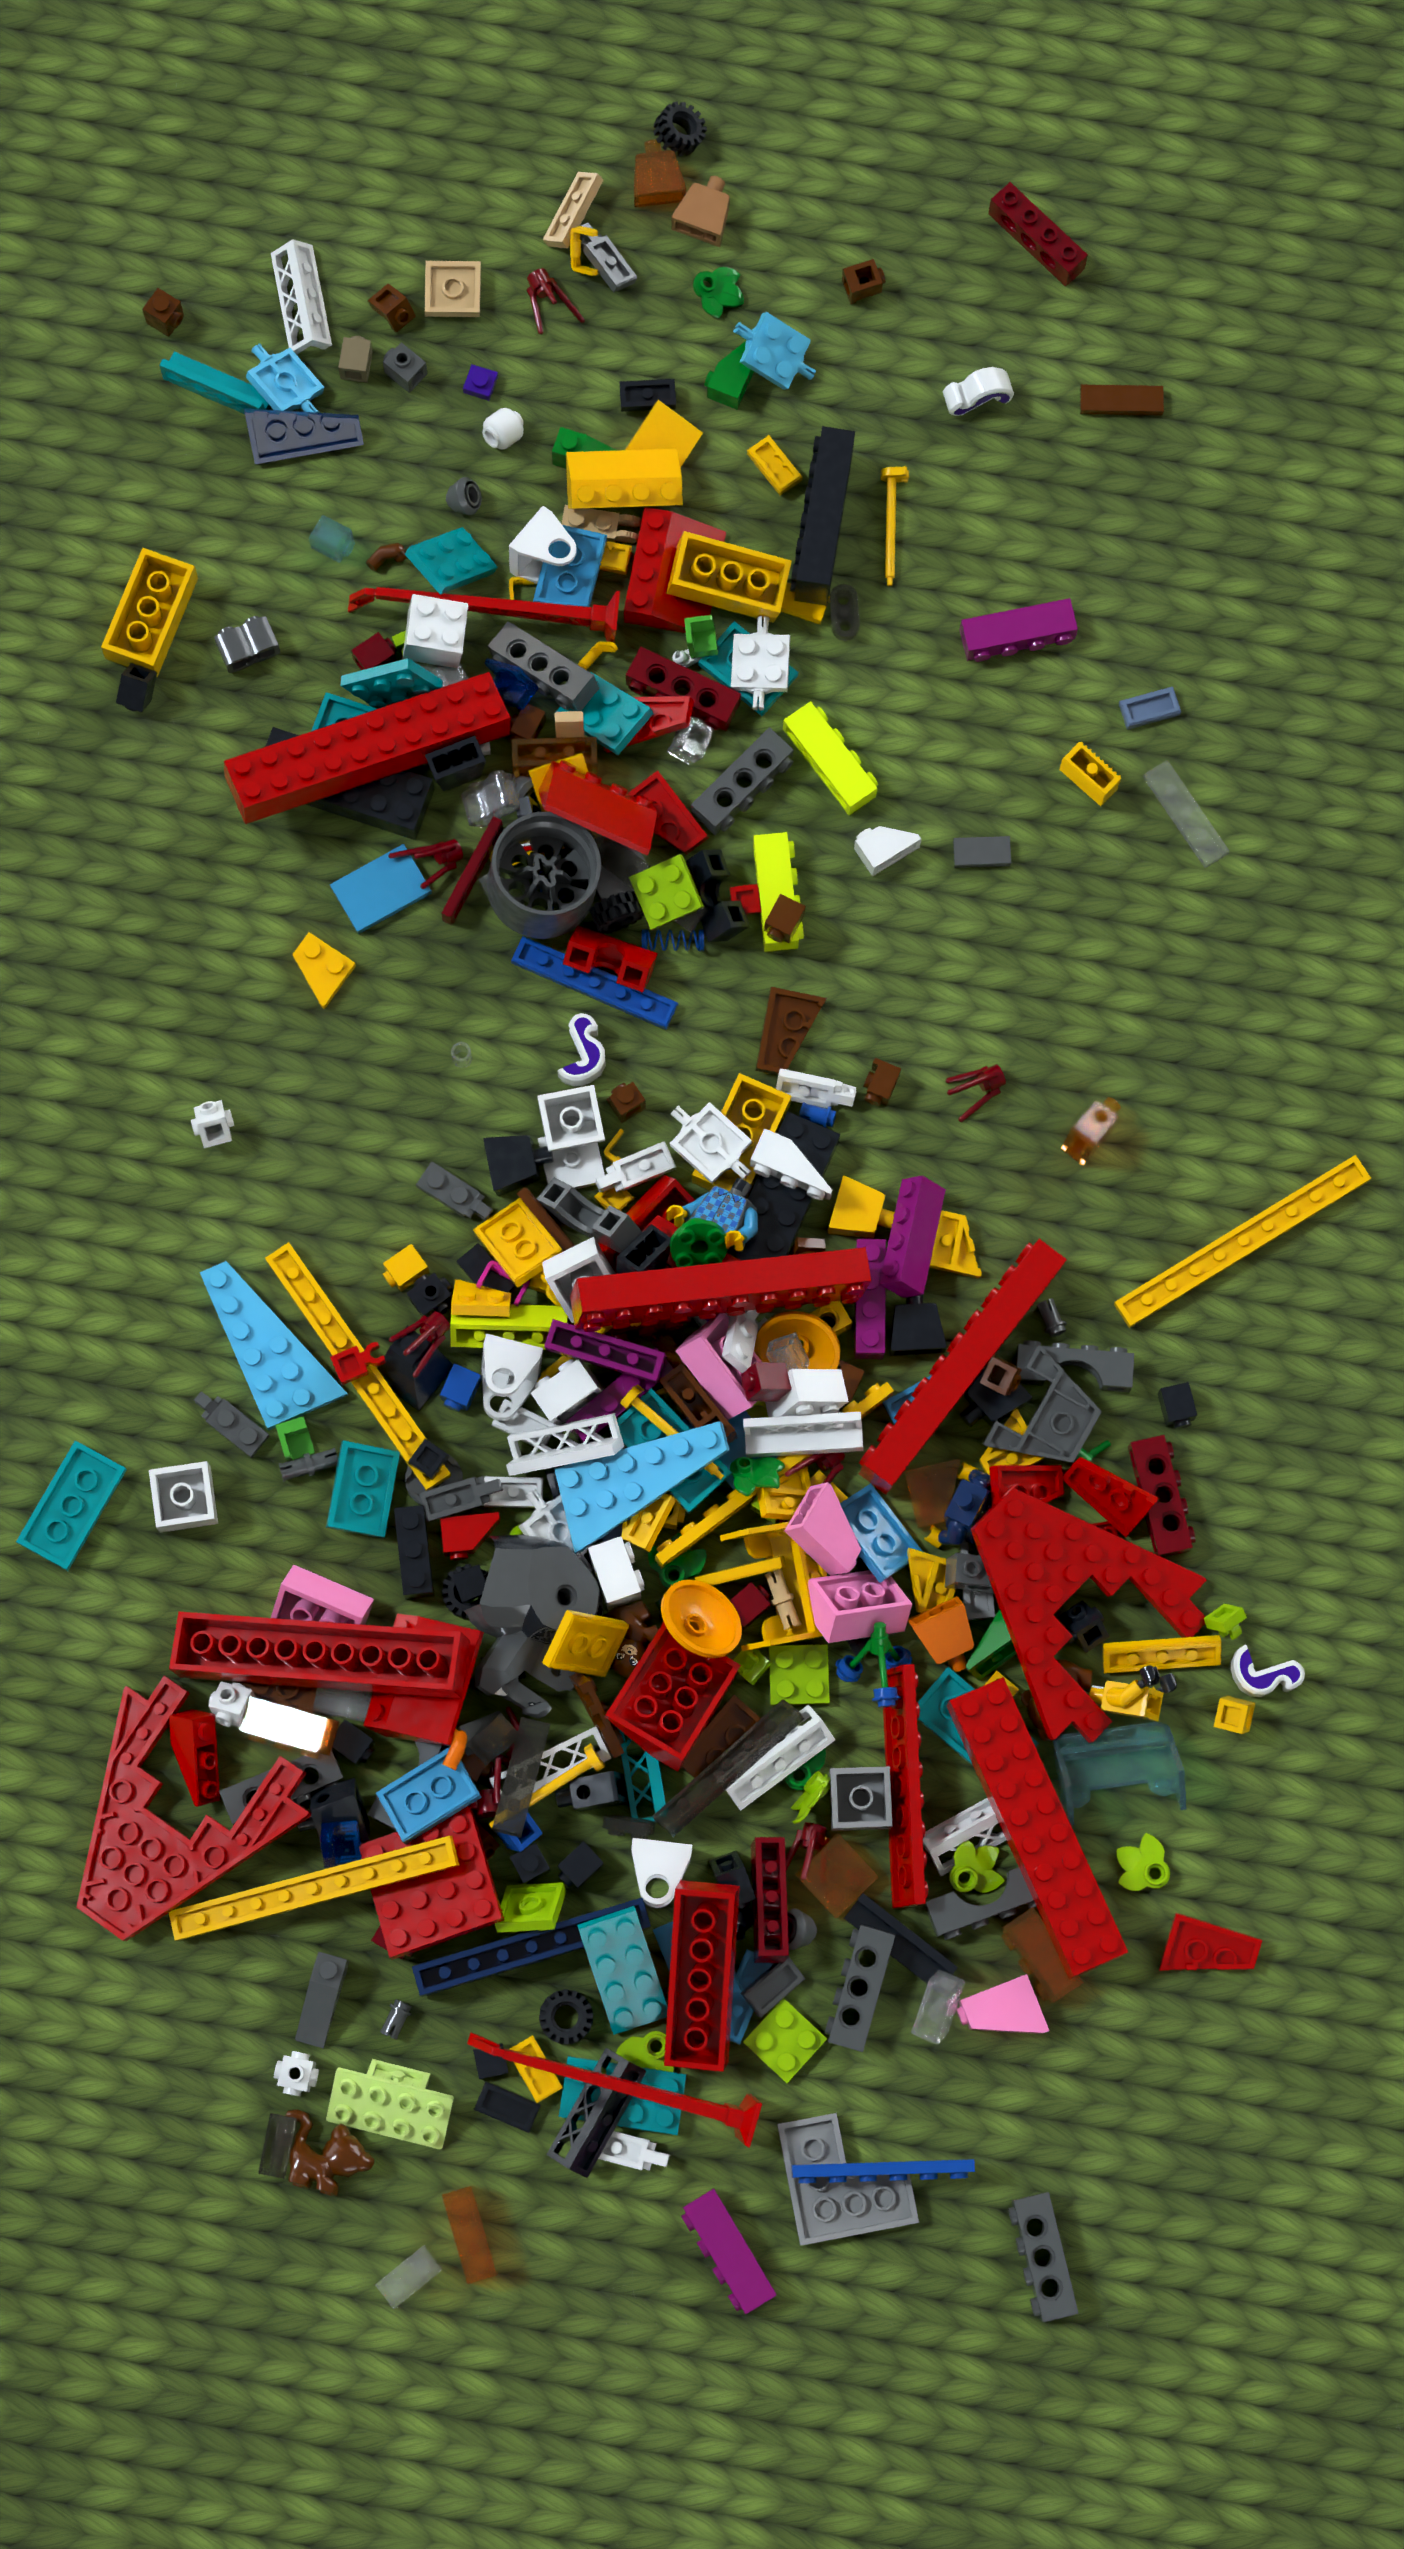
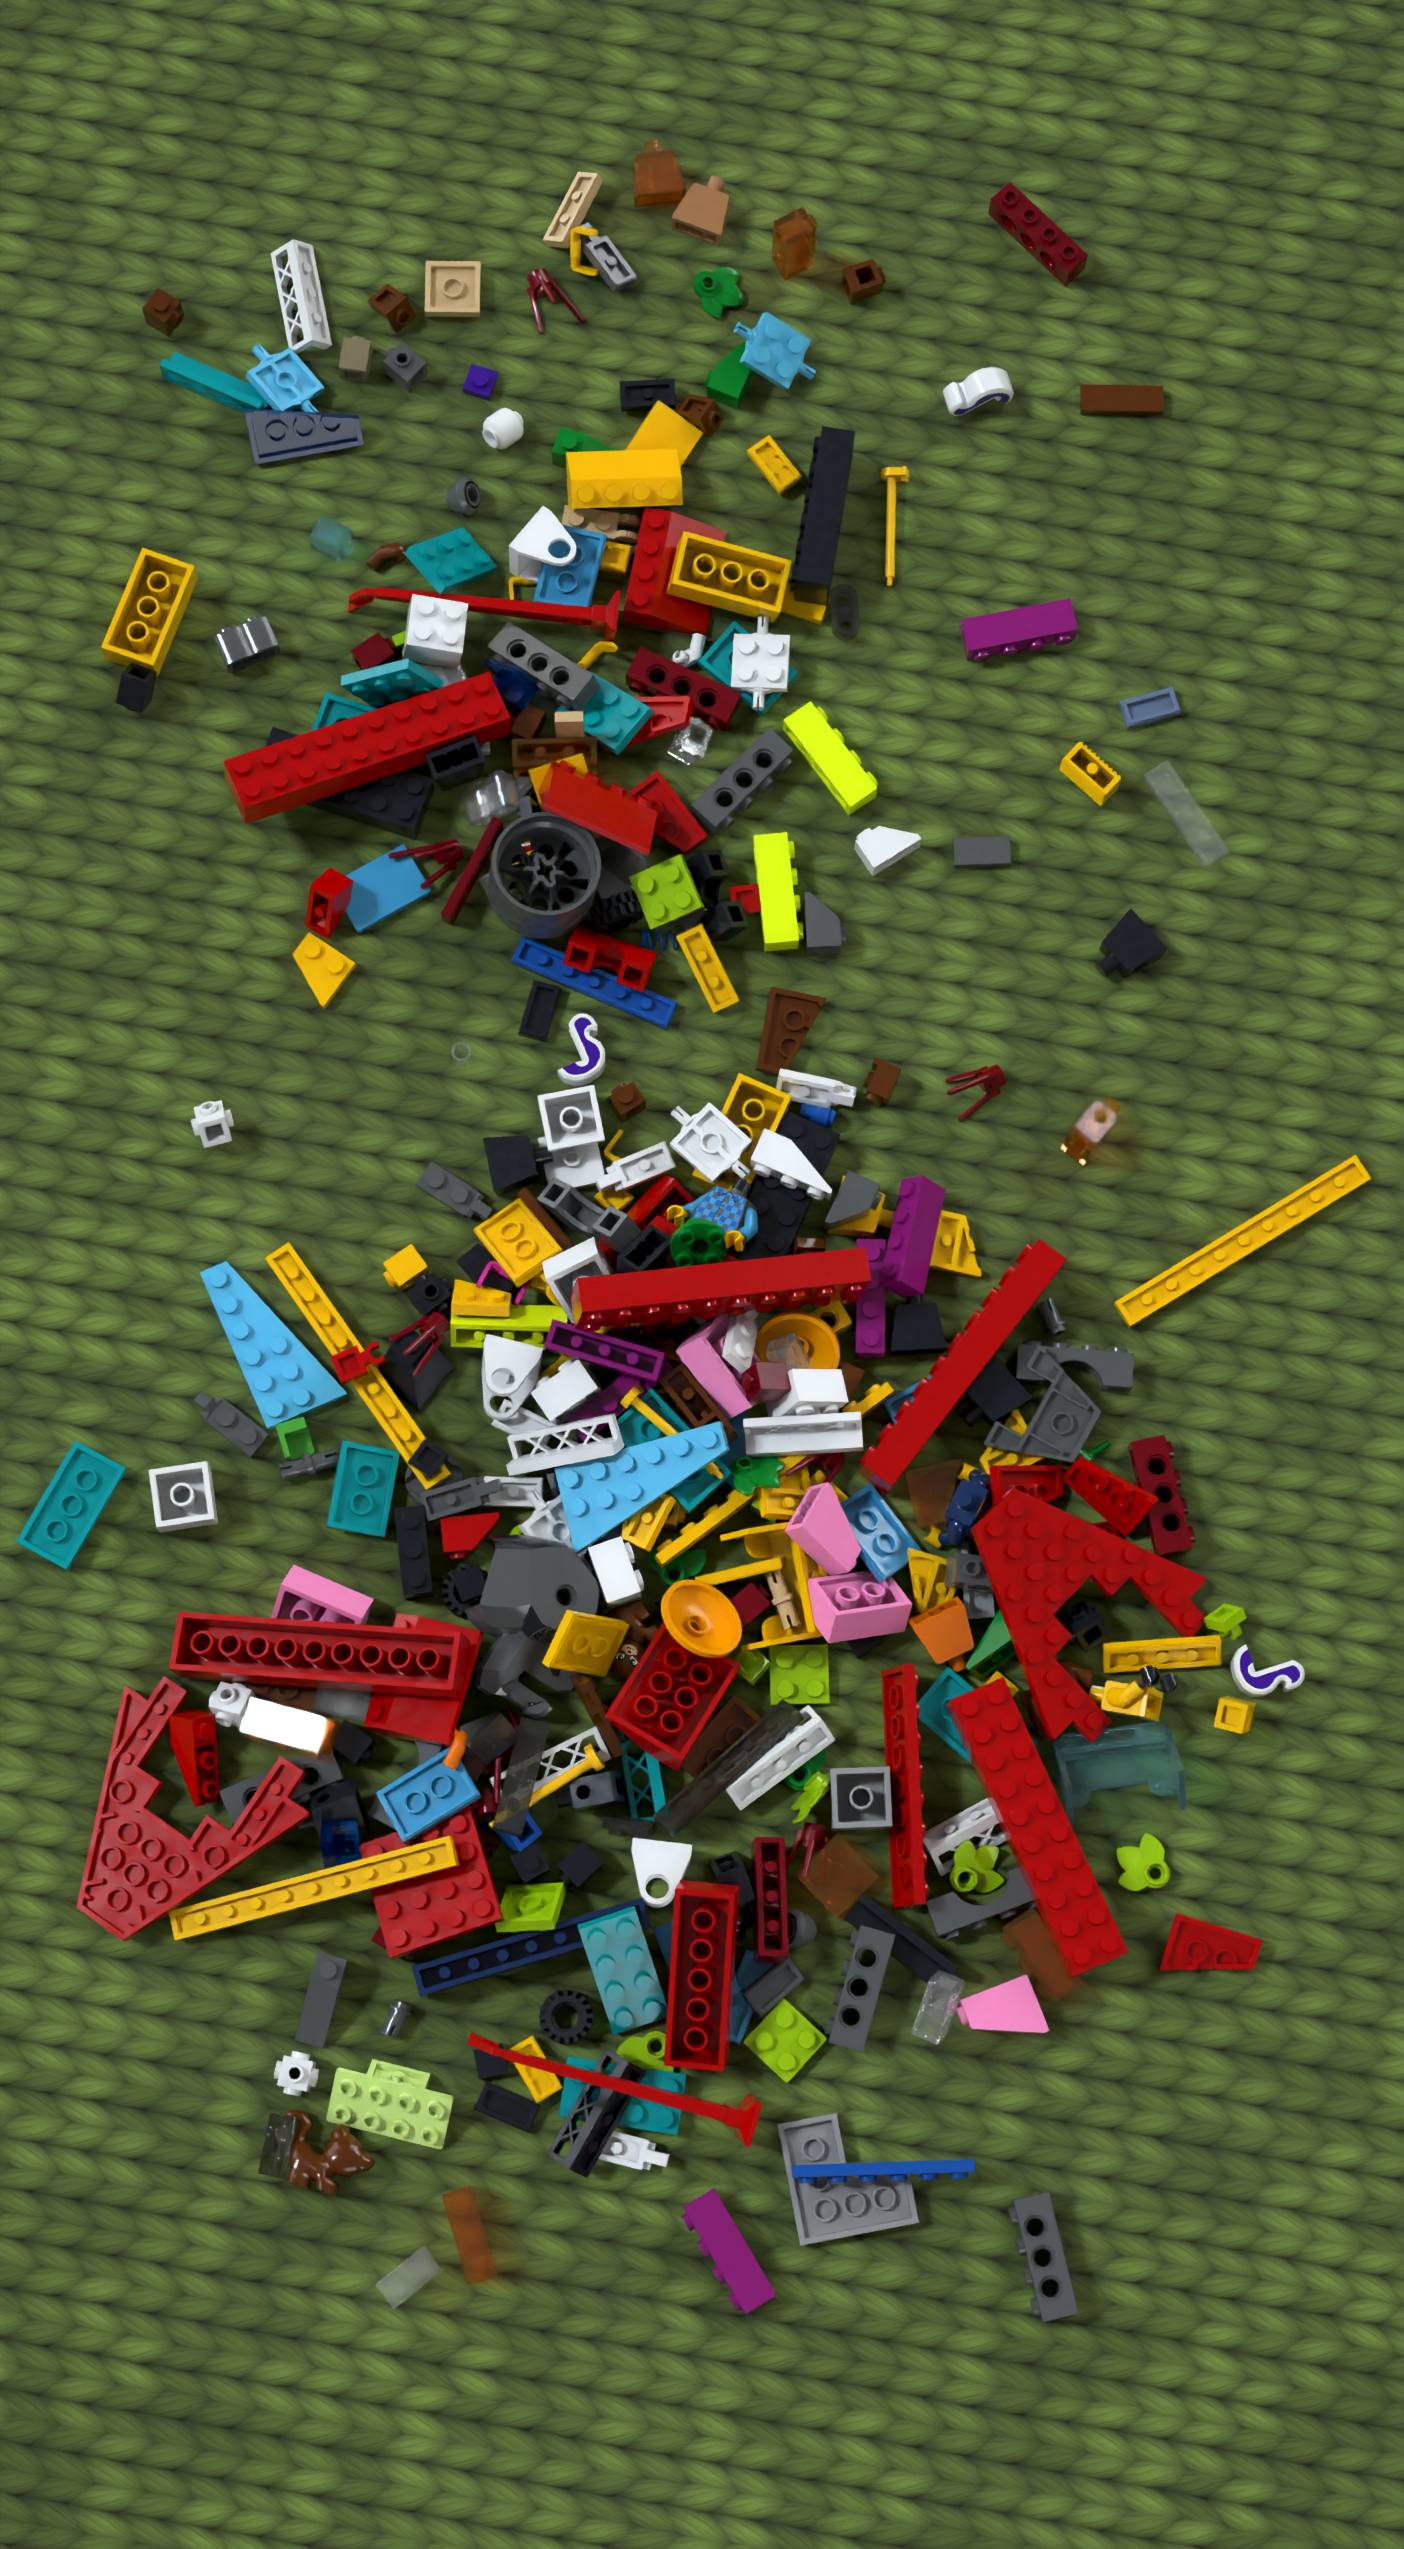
blue brick [440,1363,482,1412] -> none
black tyre [653,101,707,156] -> none
bright green panel [684,615,718,658] -> none
reddish brown brick [764,894,806,943] -> none
plant [835,1622,912,1708] -> none
reddish brown brick [980,1357,1022,1396] -> none
black brick [1157,1382,1197,1429] -> none
none -> red slope [305,868,353,939]
none -> black tile [518,980,561,1042]
none -> reddish brown bracket [676,394,724,437]
none -> yellow plate [676,923,740,1013]
none -> clear orange brick [772,207,818,280]
none -> dark grey slope [804,892,846,955]
none -> dark grey slope [824,1170,882,1230]
none -> black torso [1095,909,1167,978]

